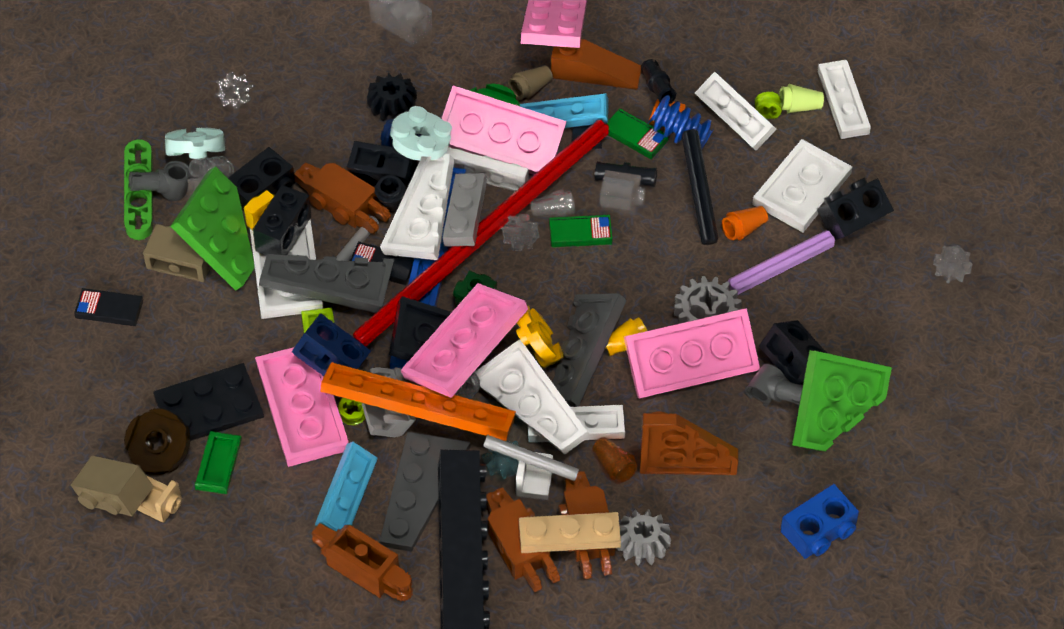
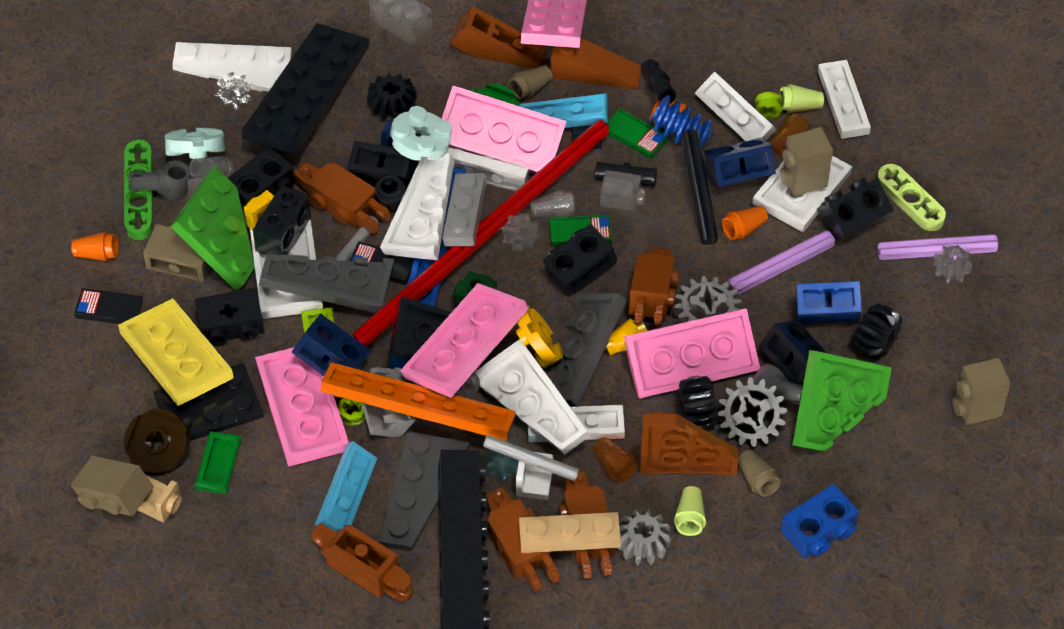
none -> orange cone [71,231,119,262]
none -> light yellow plate [118,298,234,406]
none -> white wing [172,42,292,92]
none -> black brick [194,288,265,346]
none -> black plate [242,23,370,156]
none -> dark orange slope [450,5,547,68]
none -> black brick [543,224,618,297]
none -> dark orange hinge [629,247,680,326]
none -> yellowish green cone [674,486,706,536]
none -> black gear [679,375,718,429]
none -> dark blue brick [704,138,776,187]
none -> light grey gear [718,377,787,447]
none -> dark tan cone [738,450,781,497]
none -> clear orange cone [769,113,811,156]
none -> dark tan brick [780,127,833,196]
none -> blue brick [796,281,862,323]
none -> black gear [853,303,902,359]
none -> yellowish green beam [877,164,946,231]
none -> lavender axle [877,234,998,260]
none -> dark tan brick [952,358,1011,425]

